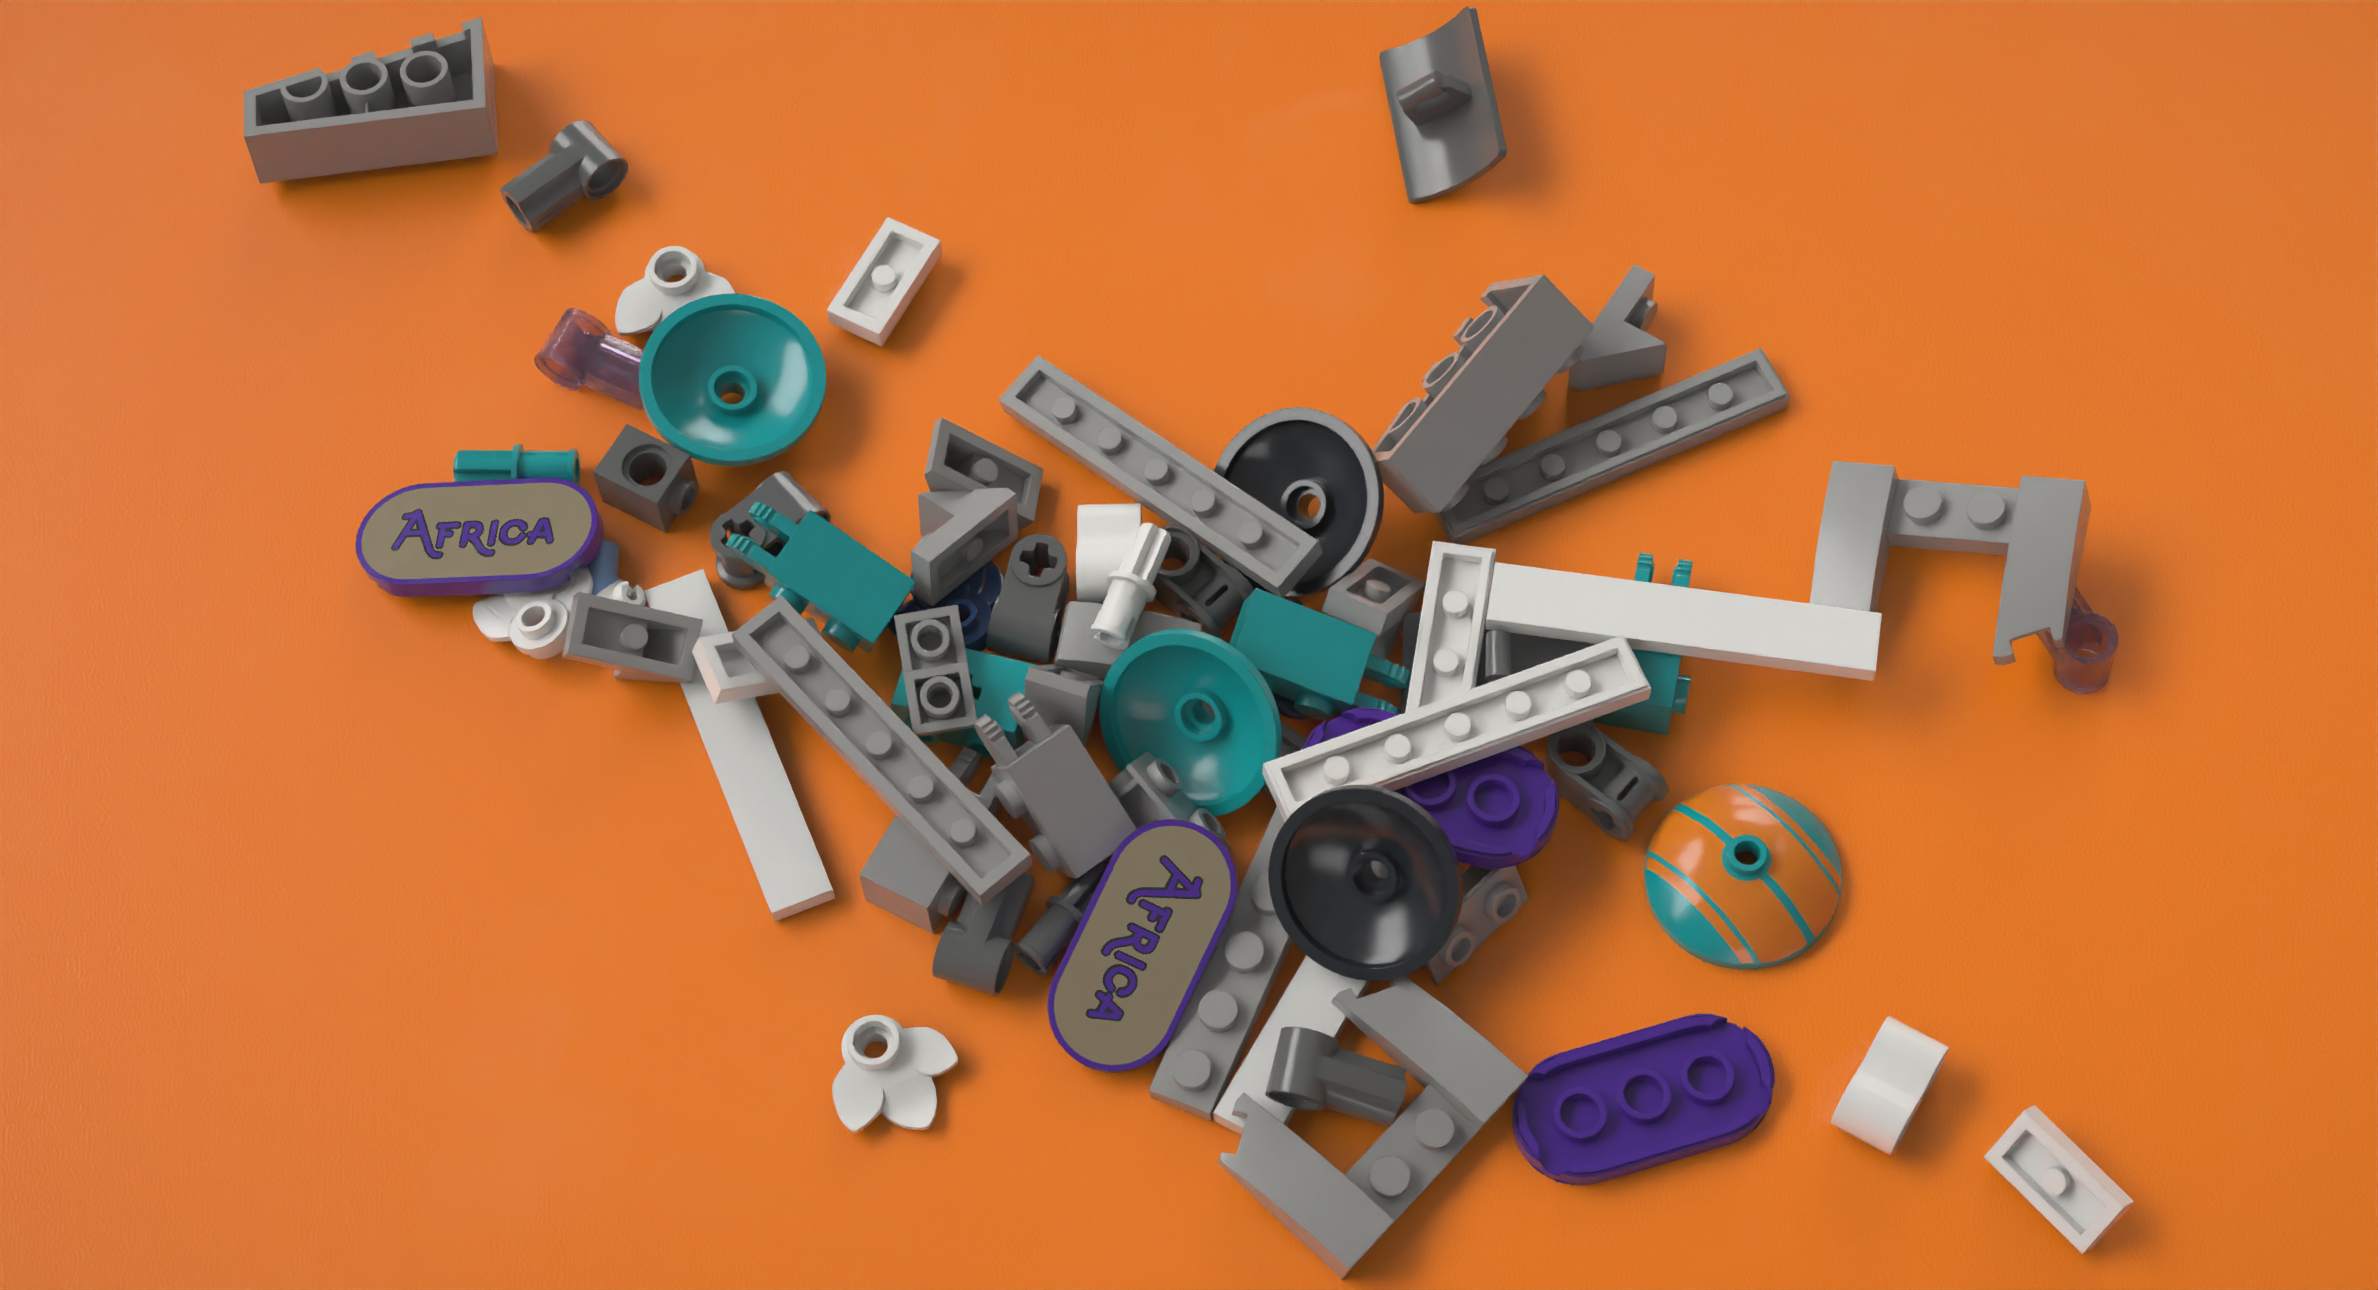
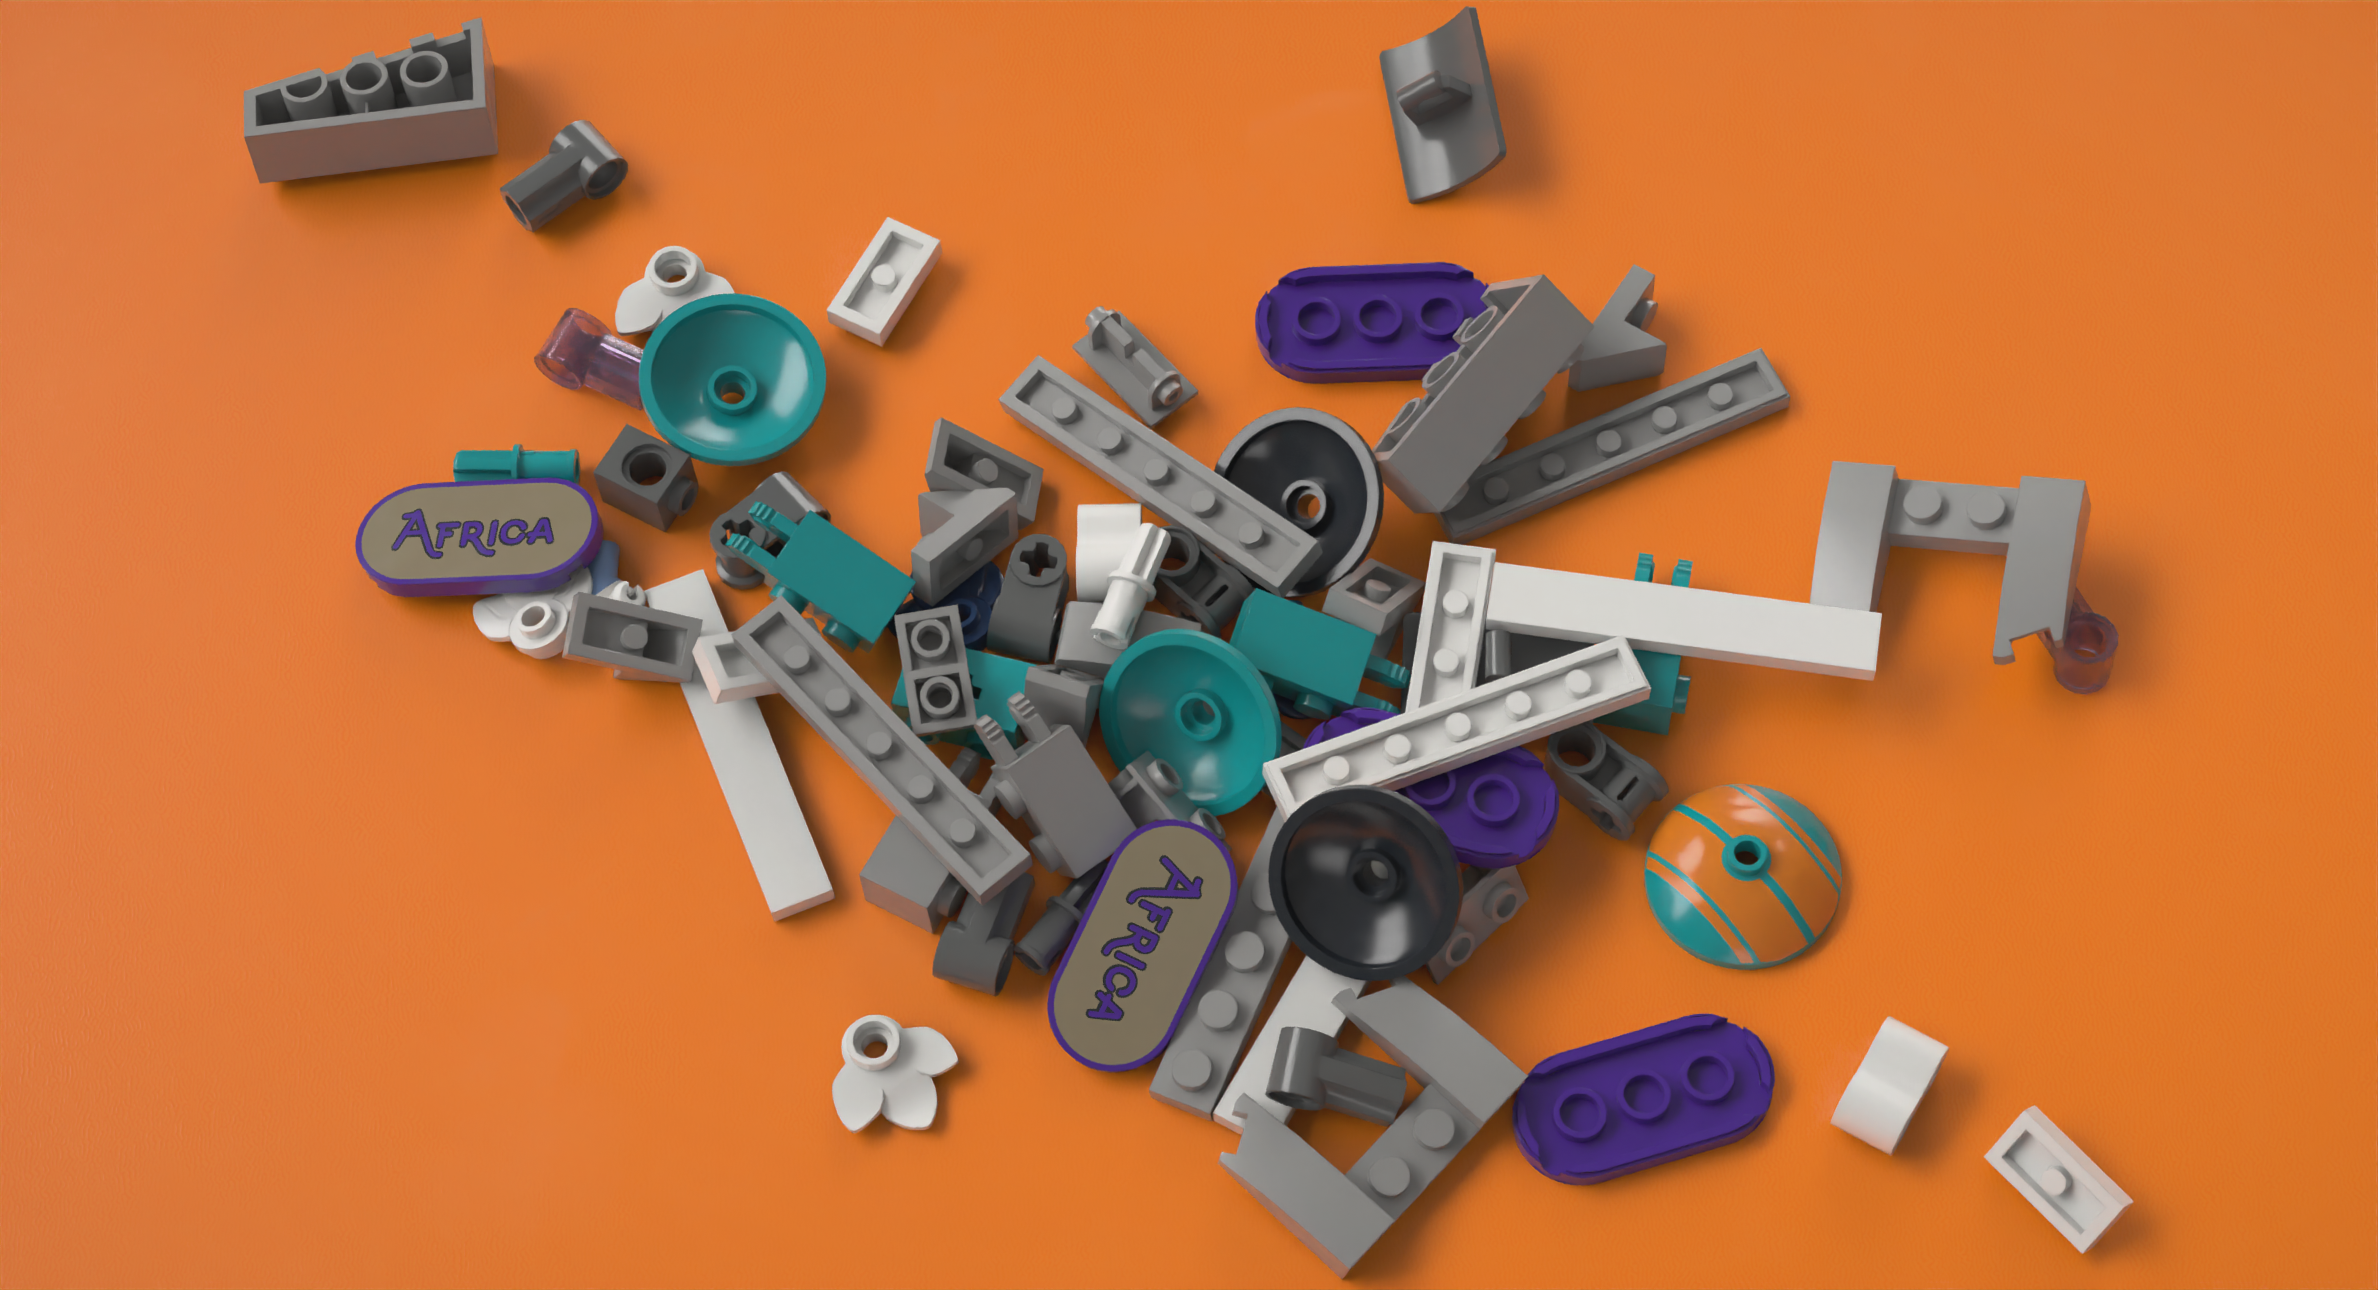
none -> light grey hinge [1072,306,1199,429]
none -> dark purple tile [1255,262,1489,384]

